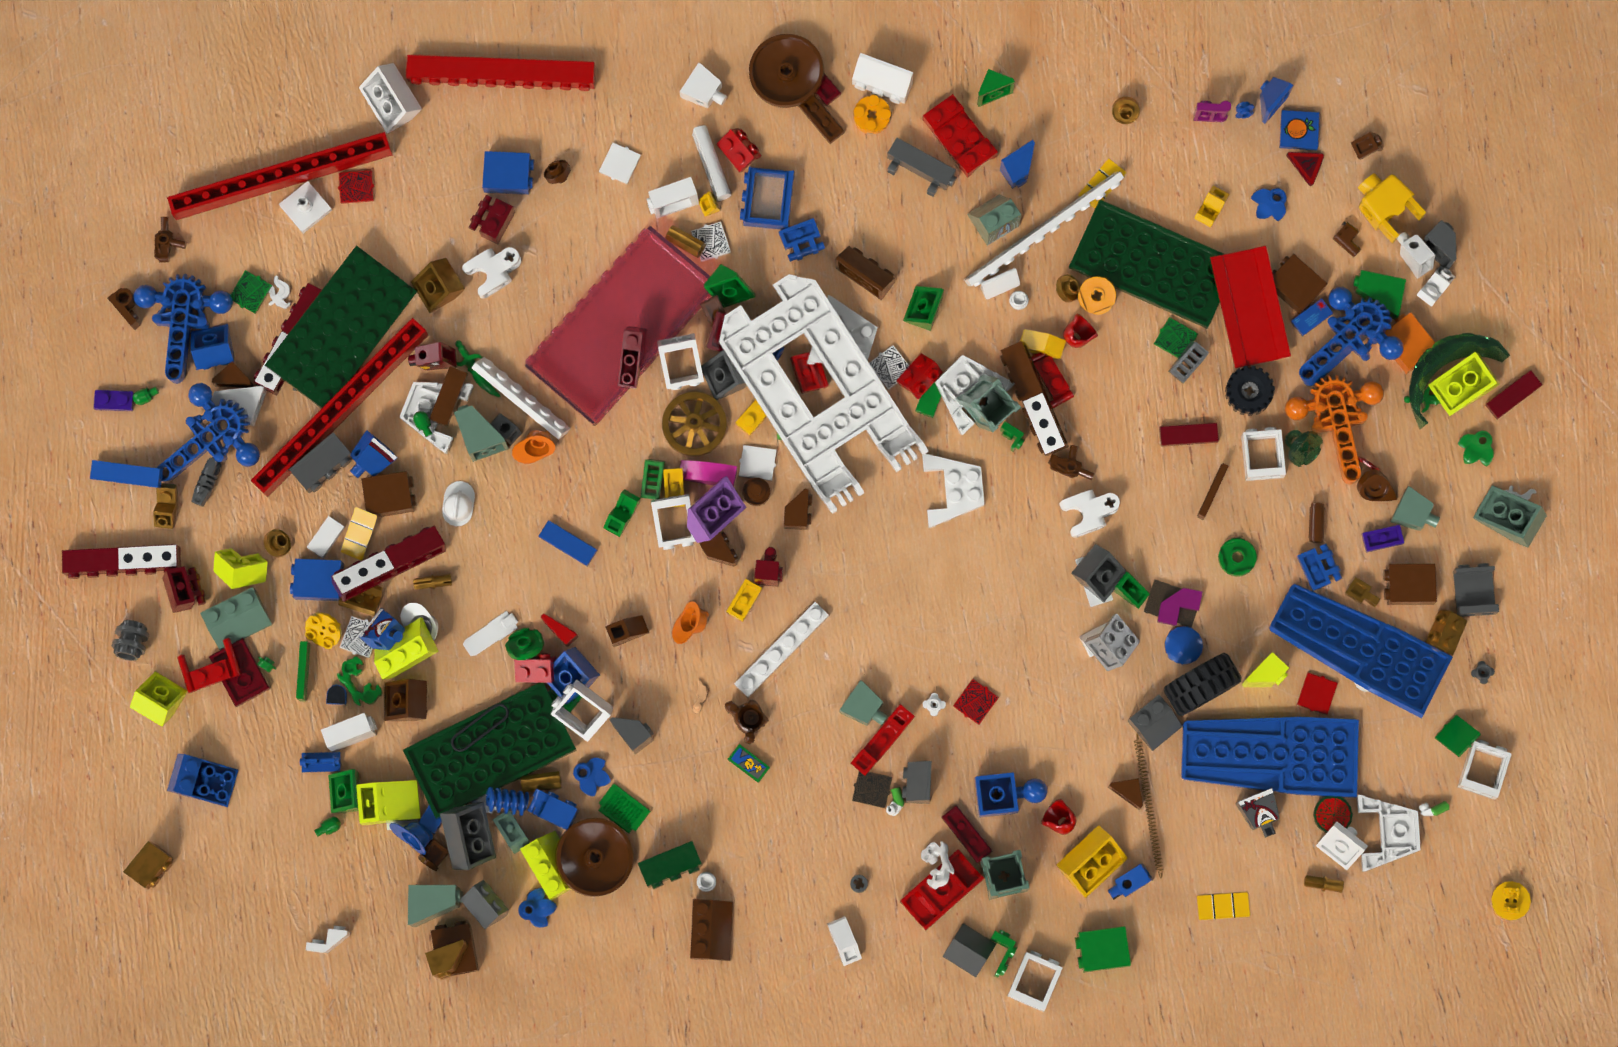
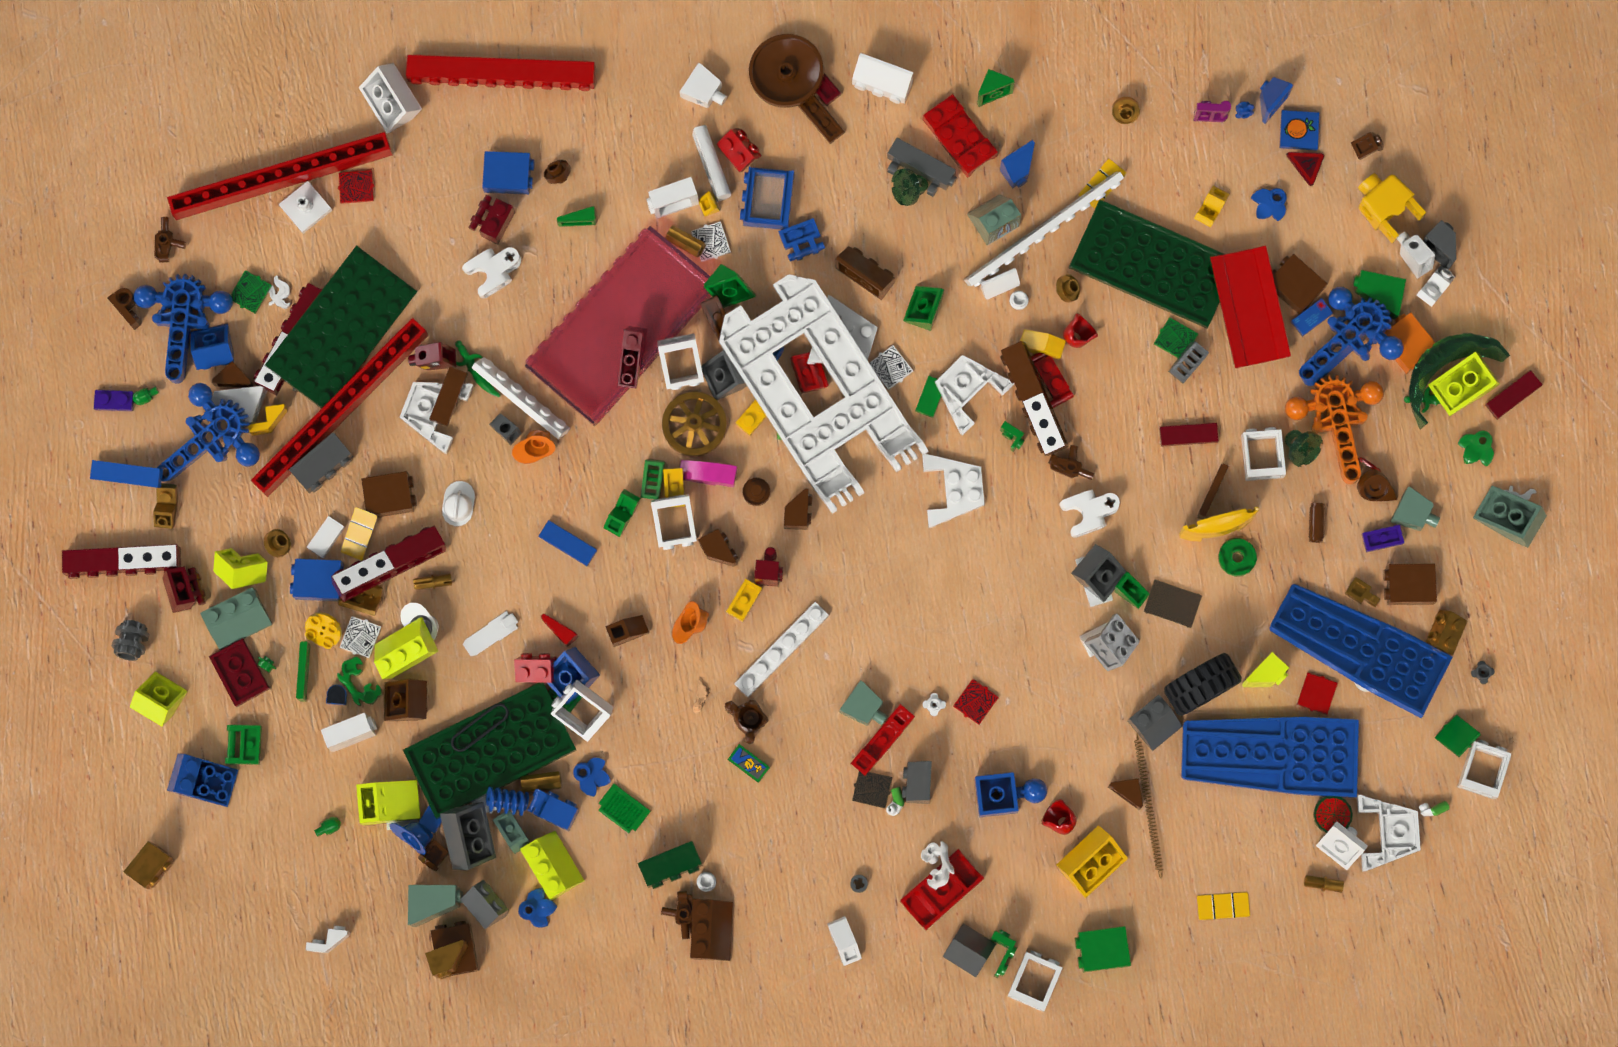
red plate [177,638,241,694] -> none
dark grey hinge [191,457,221,507] -> none
blue hinge [300,752,341,773] -> none
green slope [328,769,360,813] -> none
blue torso [350,430,398,478] -> none
blue torso [359,608,405,650] -> none
pearl gold slope [411,258,465,313] -> none
green cylinder [413,411,432,437] -> none
sand green slope [454,405,509,462] -> none
green tile [505,628,544,660] -> none
reddish brown dish [555,818,634,897] -> none
white piece [599,143,641,184] -> none
dark grey slope [609,717,654,755] -> none
medium lavender slope [687,476,747,543] -> none
dark red tile [706,311,726,352] -> none
white piece [739,445,776,481] -> none
light orange plate [853,95,891,134] -> none
red bracket [896,353,943,399] -> none
dark red tile [941,805,993,863] -> none
sand green container [956,374,1021,432] -> none
sand green container [980,849,1029,900] -> none
light orange plate [1078,276,1117,315] -> none
blue torso [1108,864,1153,900] -> none
magenta tile [1157,588,1202,626] -> none
blue dish [1164,626,1203,664] -> none
black bush [1225,366,1275,416] -> none
torso [1236,788,1279,838] -> none
blue plate [1297,544,1343,591] -> none
reddish brown piece [1333,221,1361,257] -> none
dark grey panel [1453,563,1499,617] -> none
yellow plate [1491,881,1531,920] -> none
none -> green plate [225,725,262,765]
none -> yellow slope [248,404,287,436]
none -> green slope [557,206,596,227]
none -> reddish brown piece [661,891,693,940]
none -> clear green tile [891,168,928,206]
none -> yellow slope [1179,506,1259,542]

